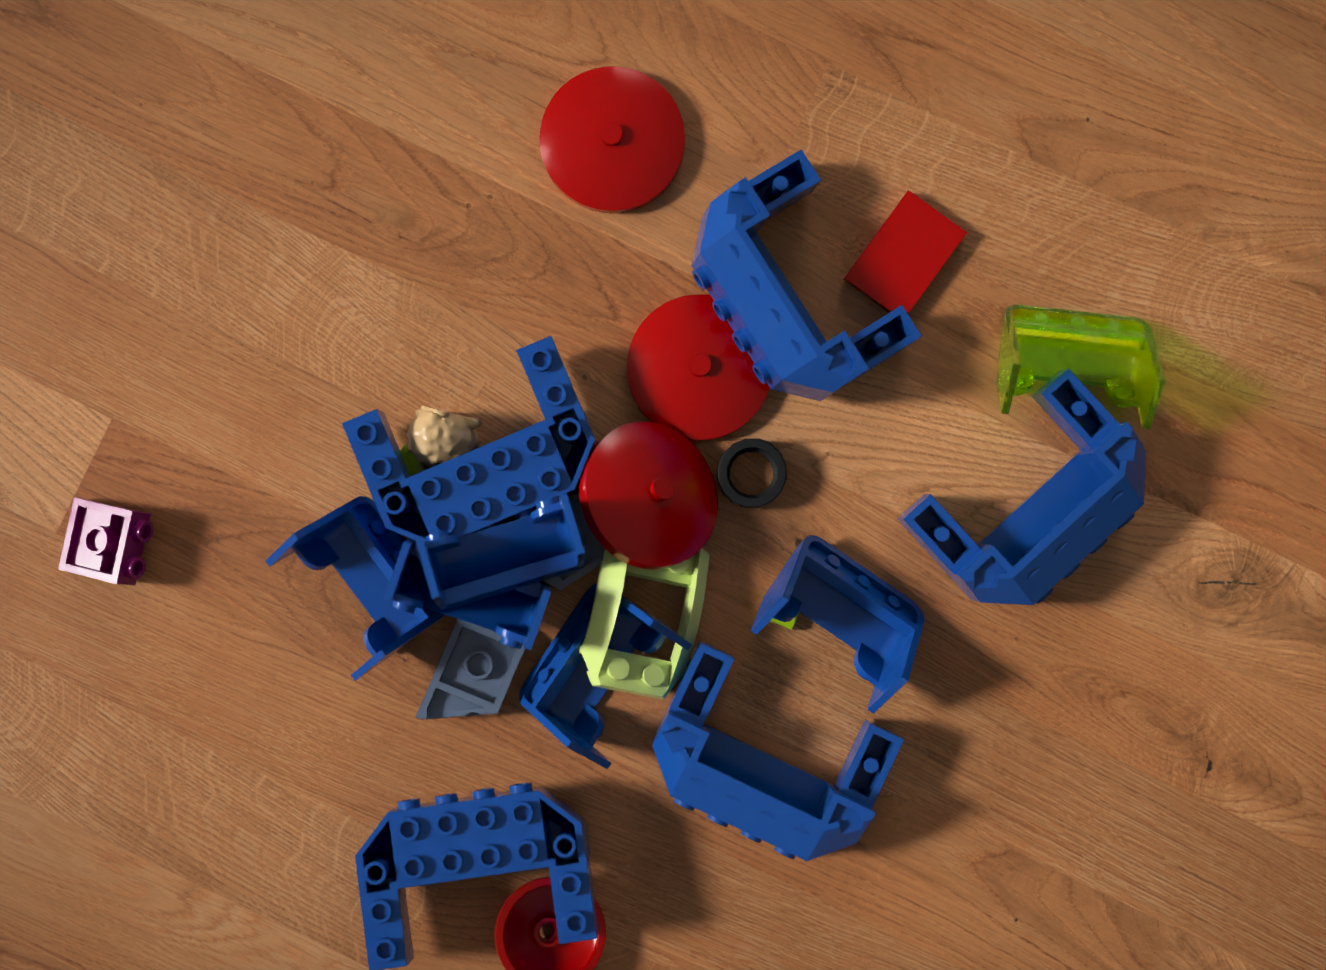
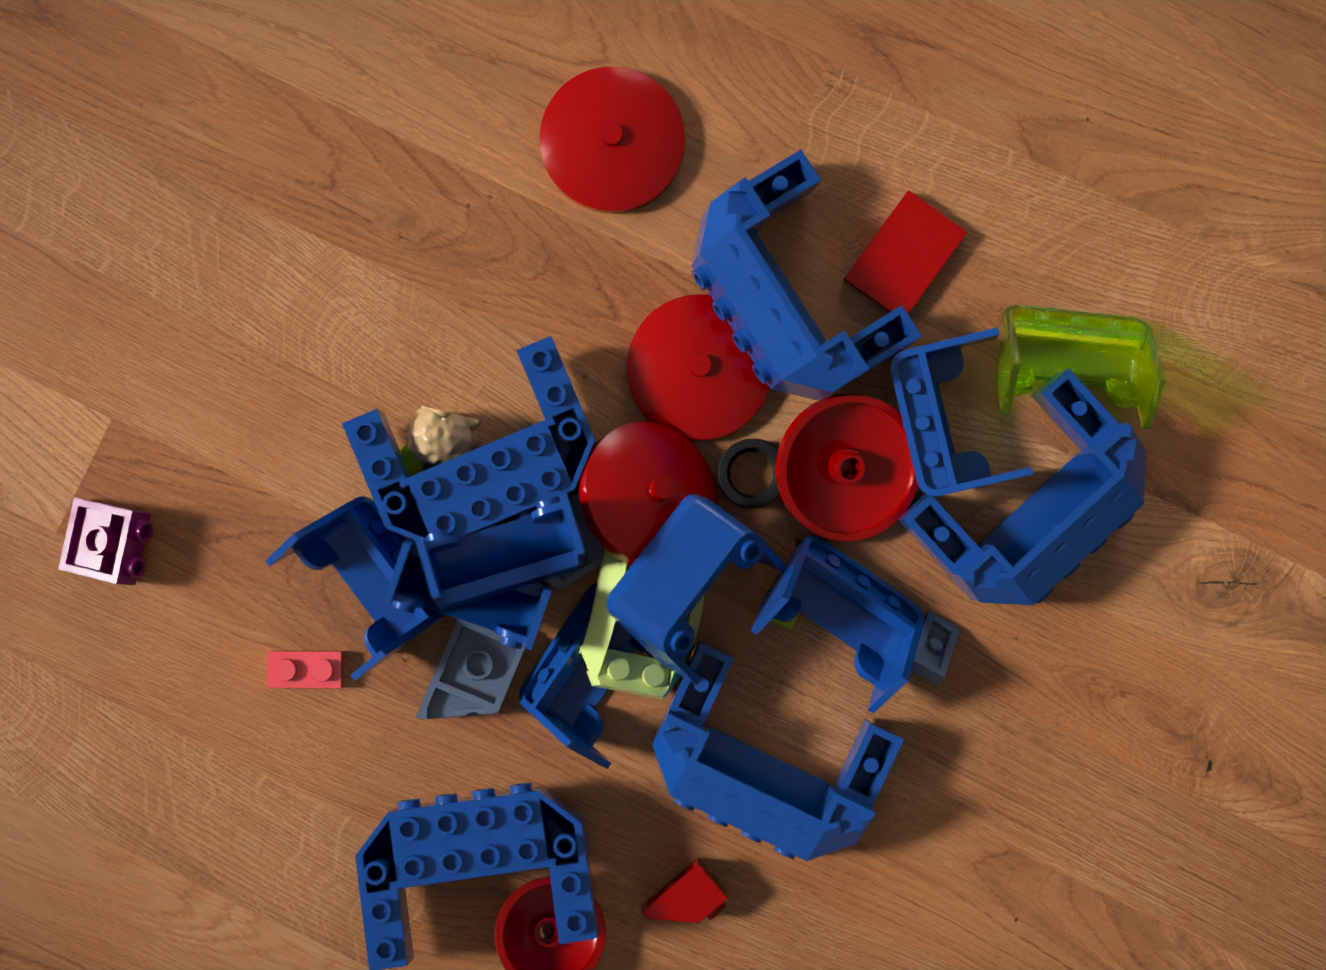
none -> coral plate [267,650,344,688]
none -> blue windscreen [607,494,787,685]
none -> red slope [642,858,727,923]
none -> red dish [776,393,918,542]
none -> blue windscreen [890,327,1033,496]
none -> sand blue slope [911,611,960,686]

